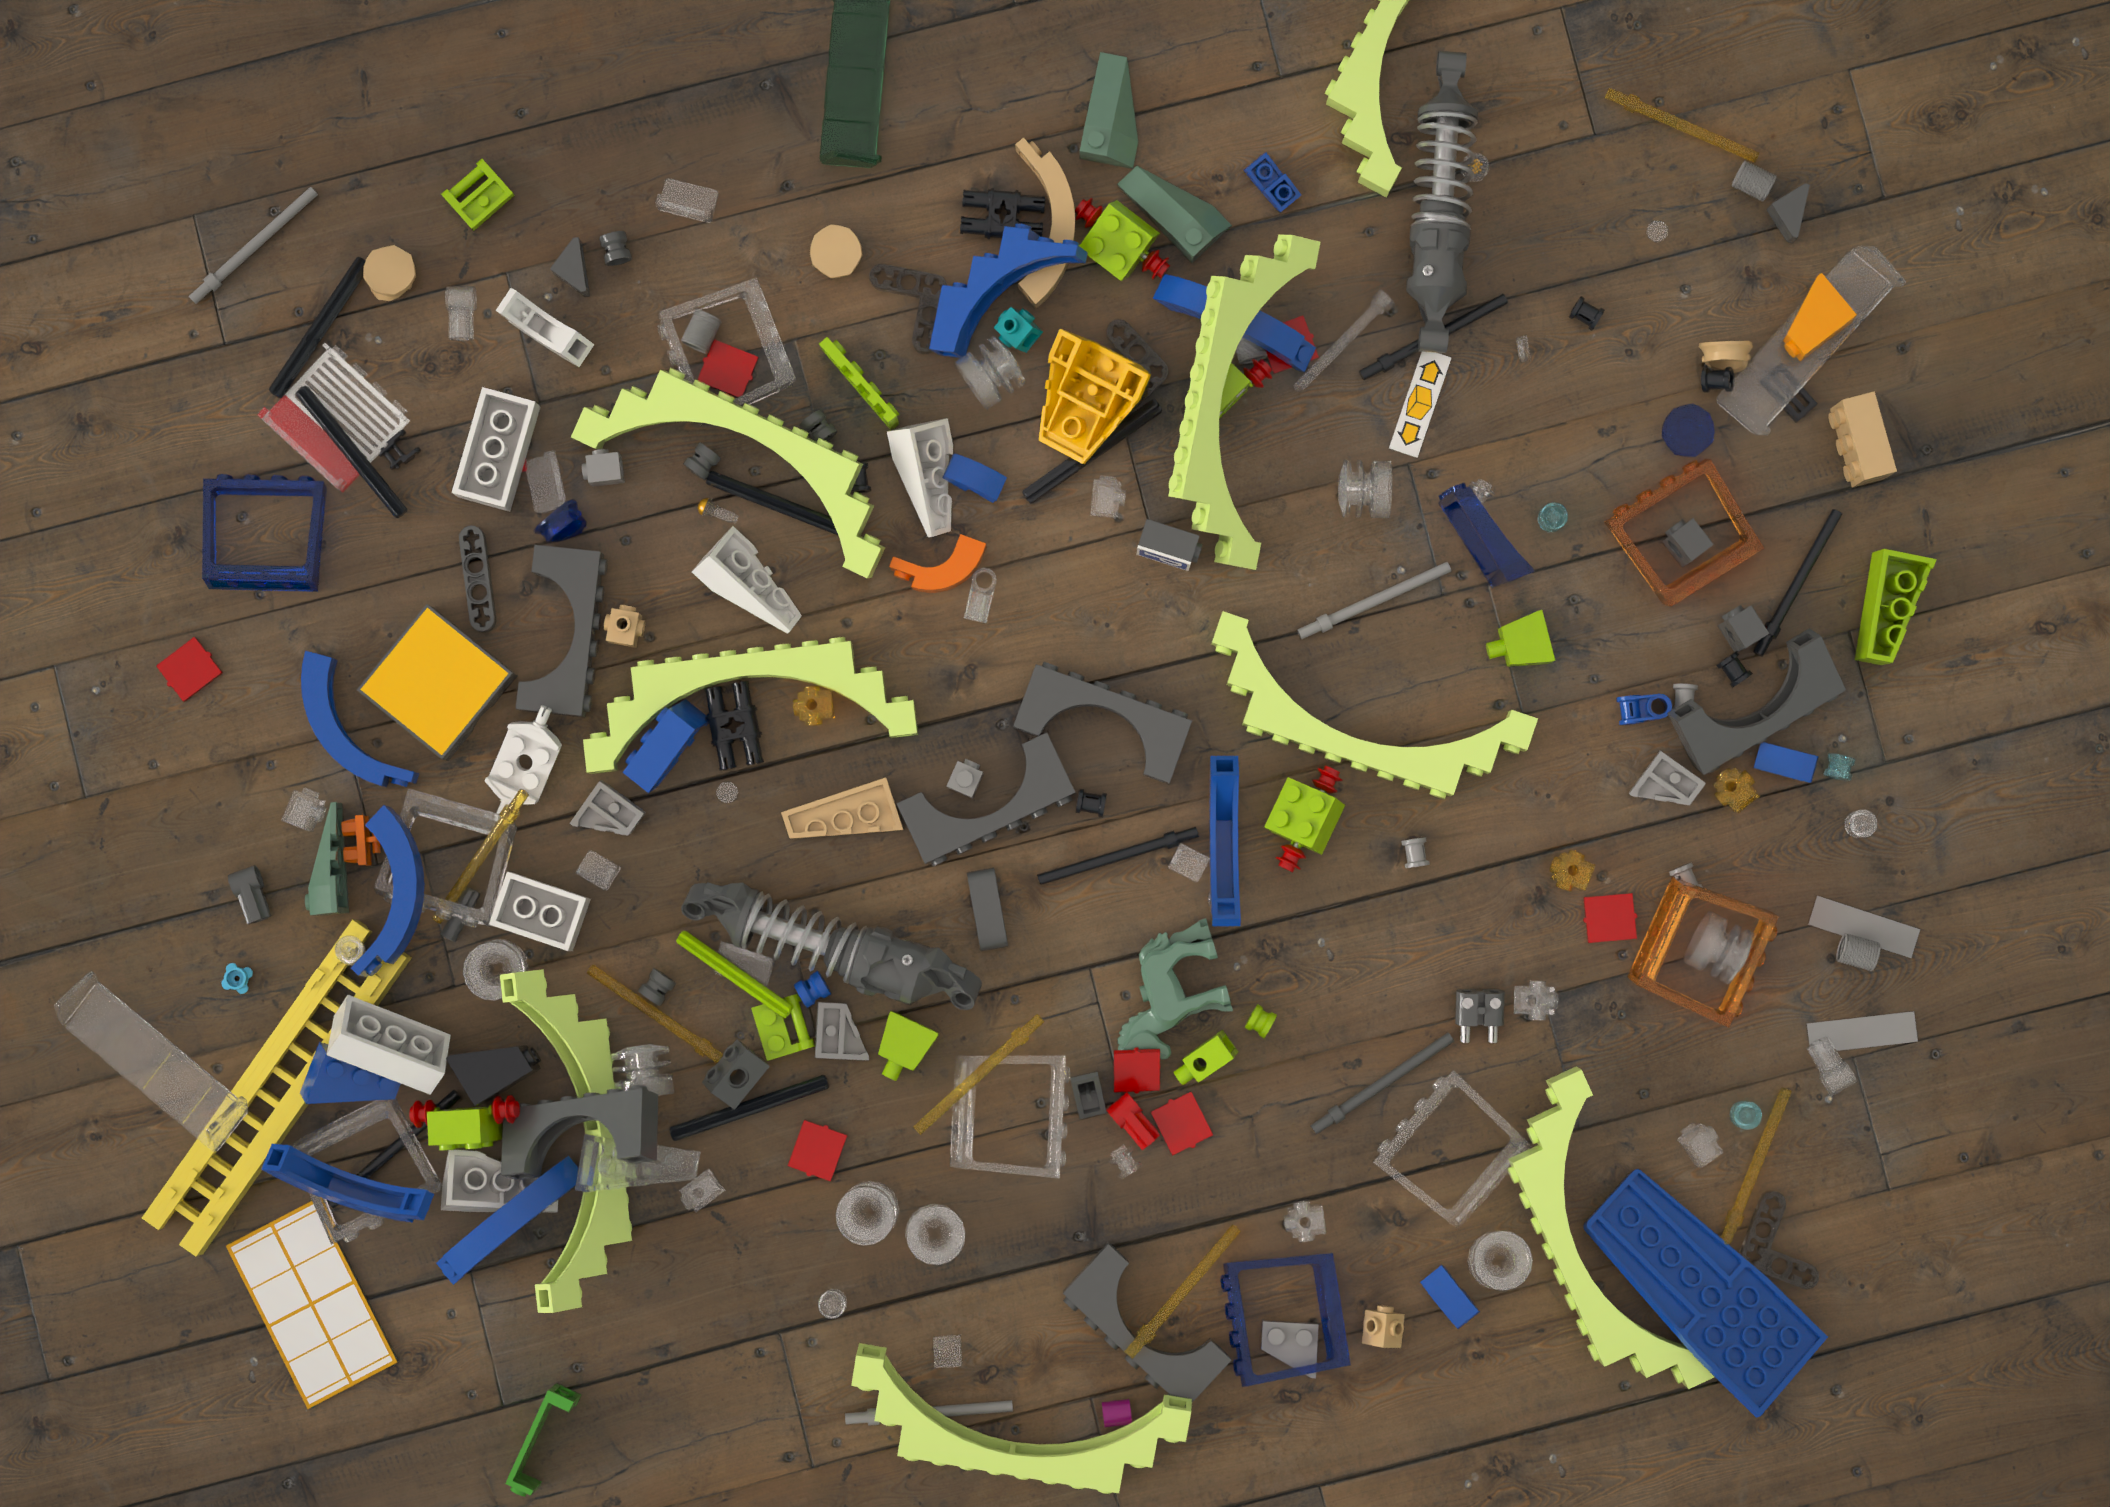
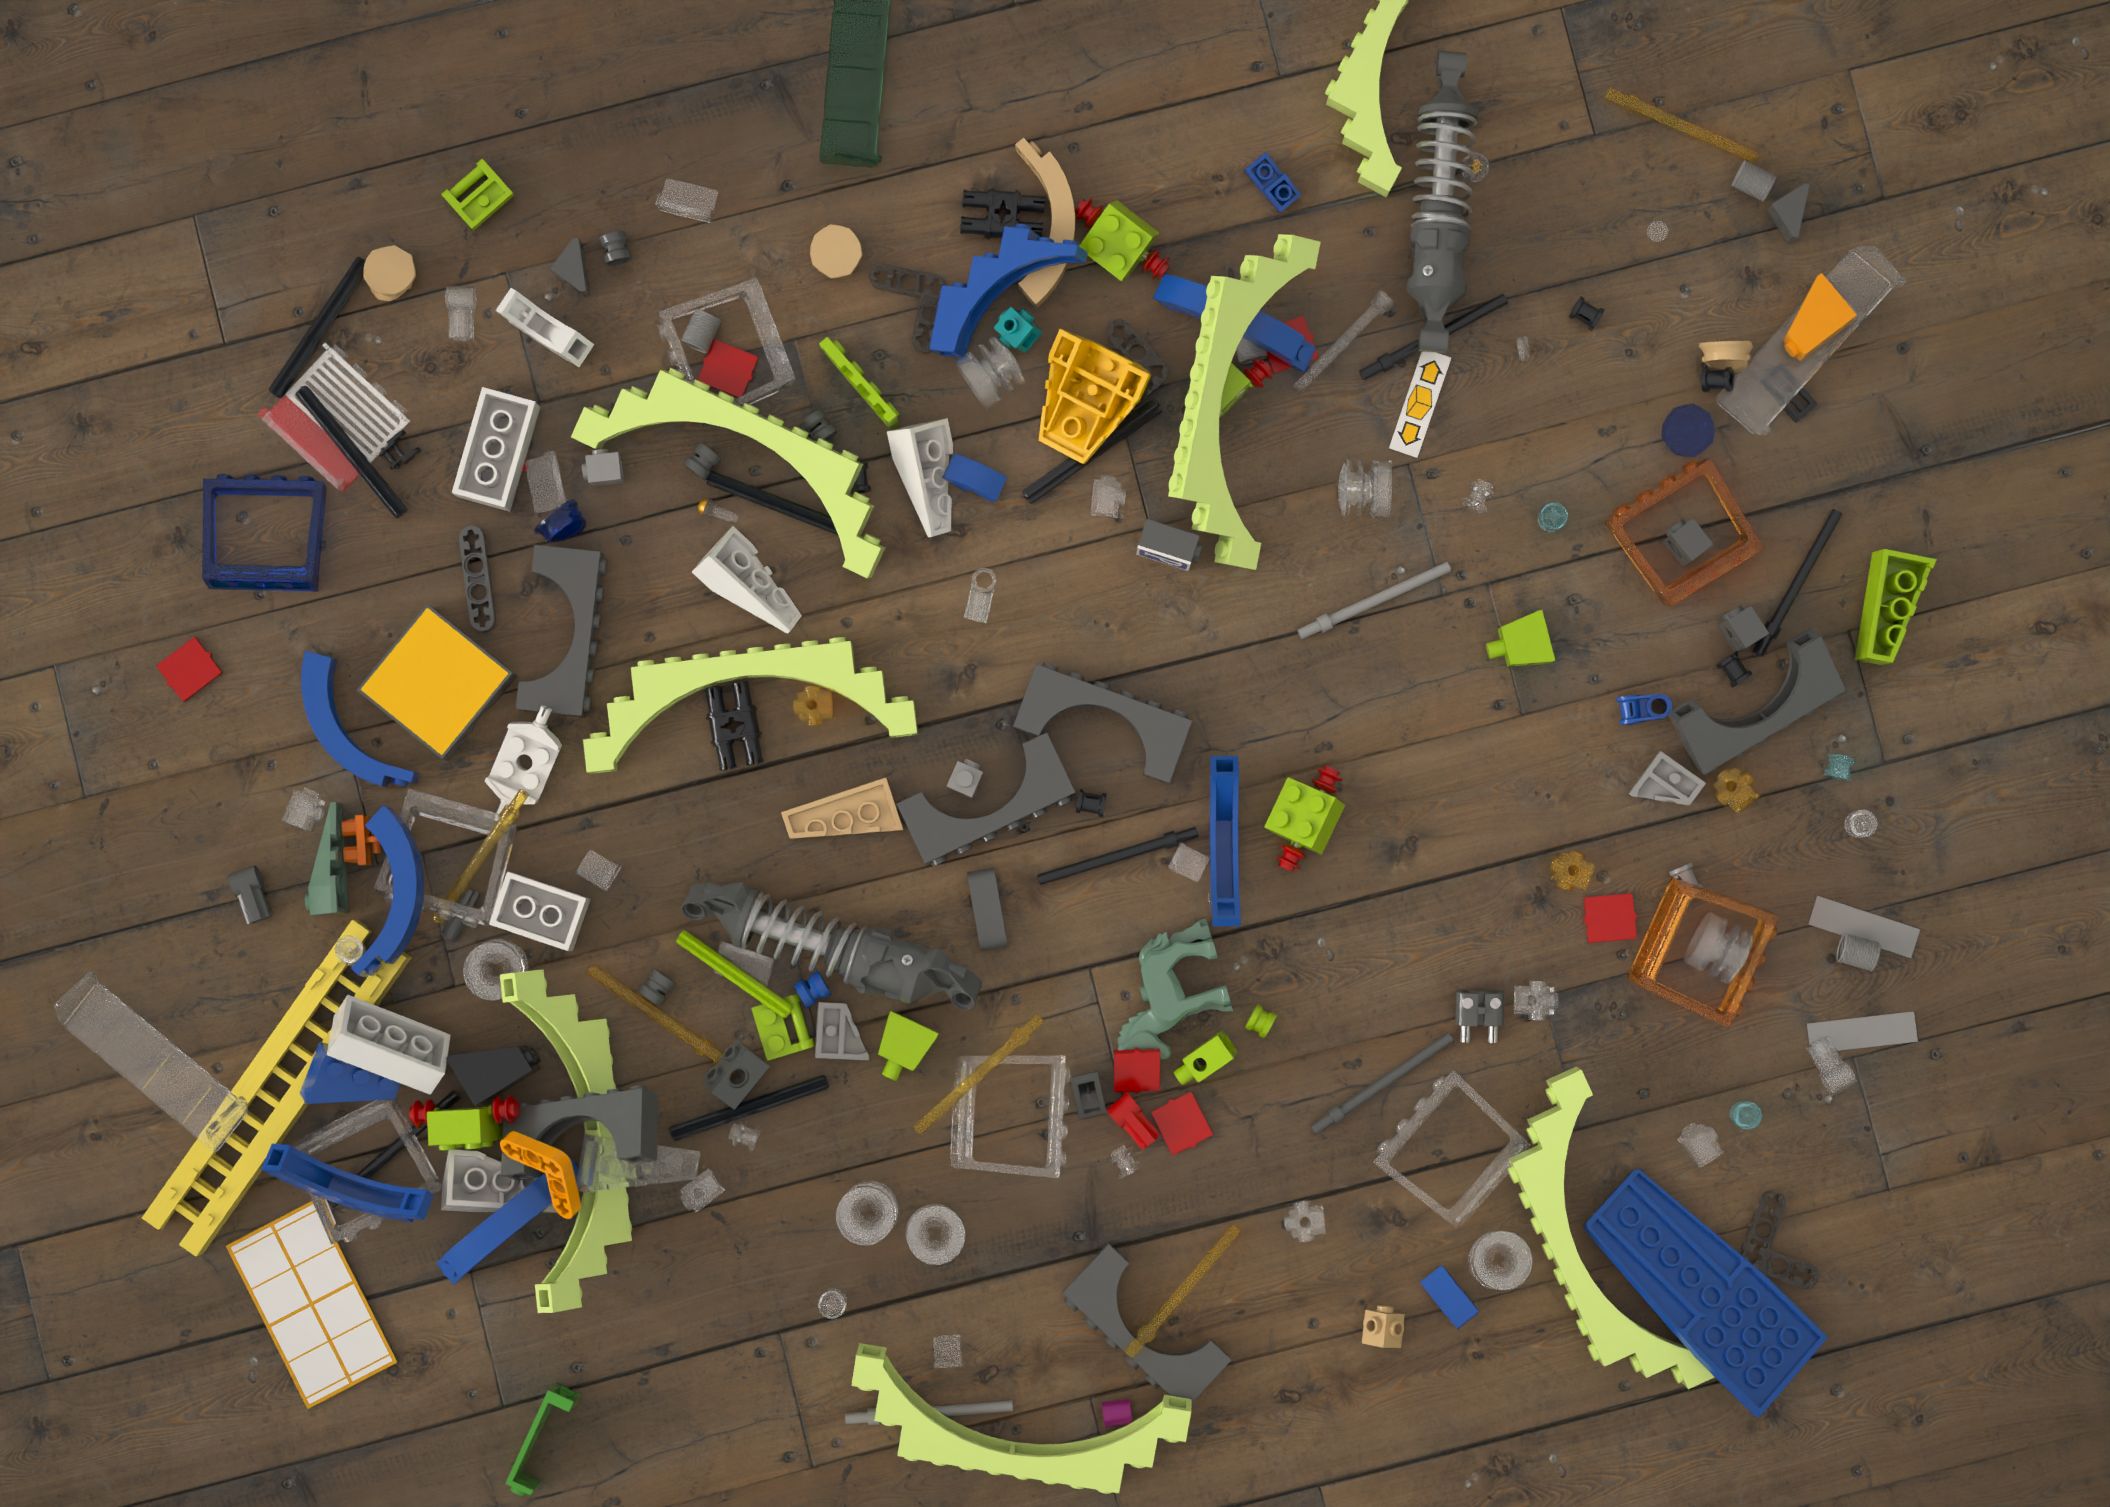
light grey bar [189,187,318,304] -> none
medium azure plate [221,963,253,994] -> none
light grey wing [569,780,646,836] -> none
tan brick [604,605,645,648] -> none
clear wheel [611,1044,675,1096] -> none
blue wedge [623,699,709,793] -> none
clear piece [716,782,738,803] -> none
red piece [788,1120,847,1181] -> none
orange arch [889,534,987,593] -> none
sand green wedge [1080,52,1138,169] -> none
sand green wedge [1117,166,1232,263] -> none
yellowish green arch [1211,611,1538,799] -> none
clear blue windscreen [1220,1253,1351,1387] -> none
light grey wing [1261,1320,1319,1379] -> none
light grey bush [1401,837,1430,868] -> none
clear blue windscreen [1438,483,1534,588] -> none
light grey bush [1671,684,1698,711] -> none
clear yellow bar [1721,1087,1792,1245] -> none
blue slope [1754,742,1819,783] -> none
tan brick [1829,391,1897,488] -> none
none -> light orange beam [500,1131,581,1219]
none -> clear wheel [728,1120,762,1153]

